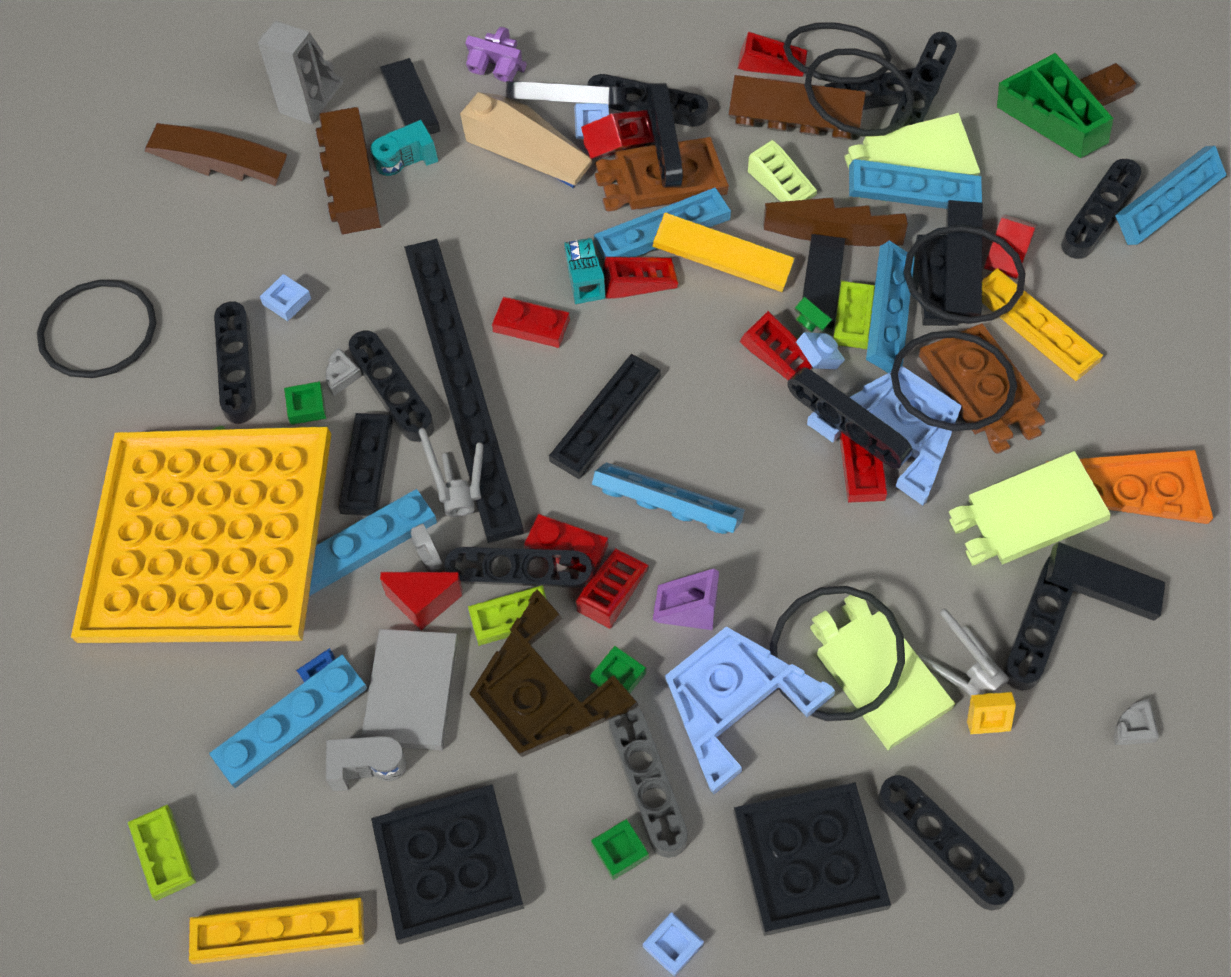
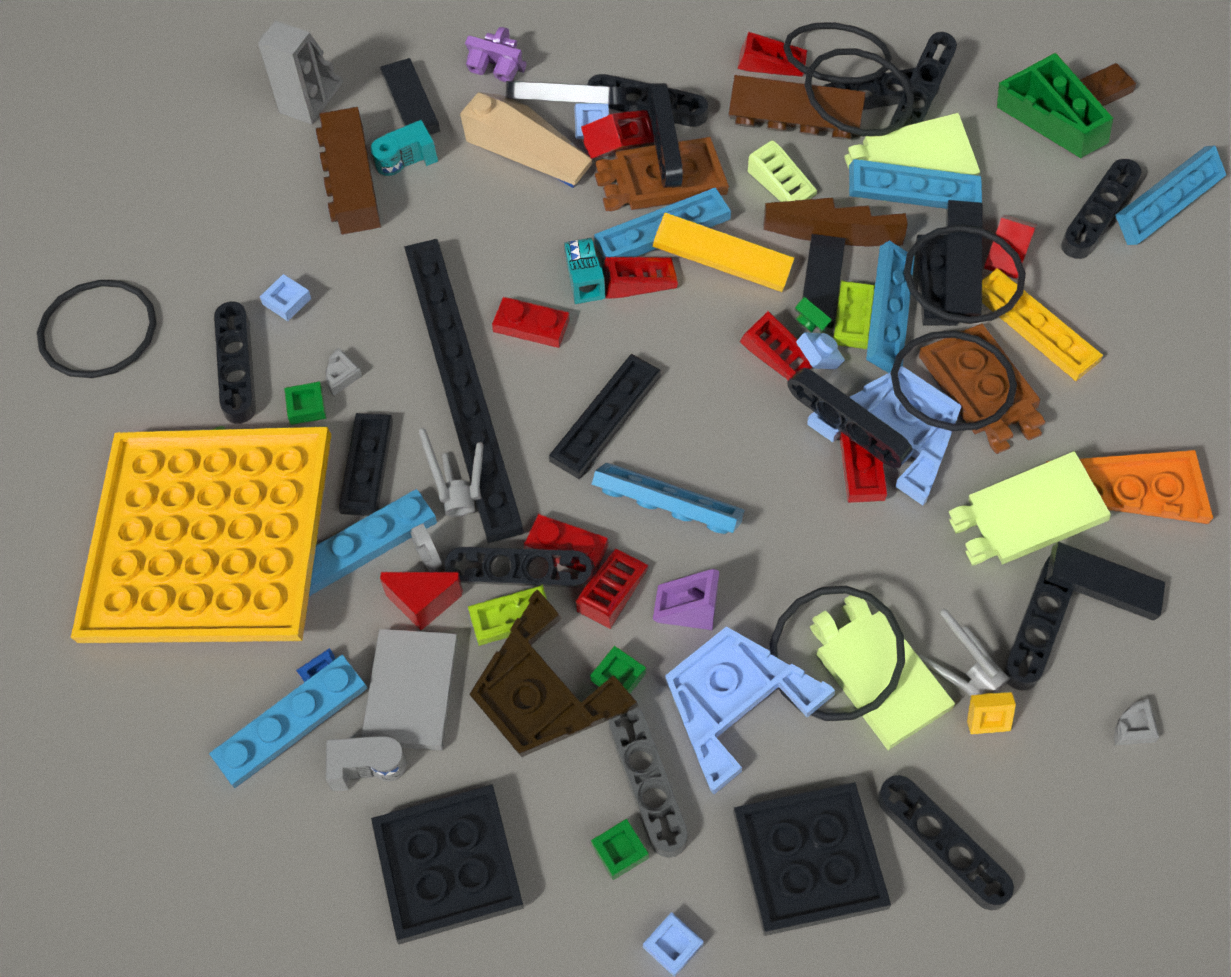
lime plate [128,804,196,901] -> none
reddish brown slope [145,123,287,186] -> none
yellow tile [189,898,364,964] -> none
black beam [349,330,434,442] -> none

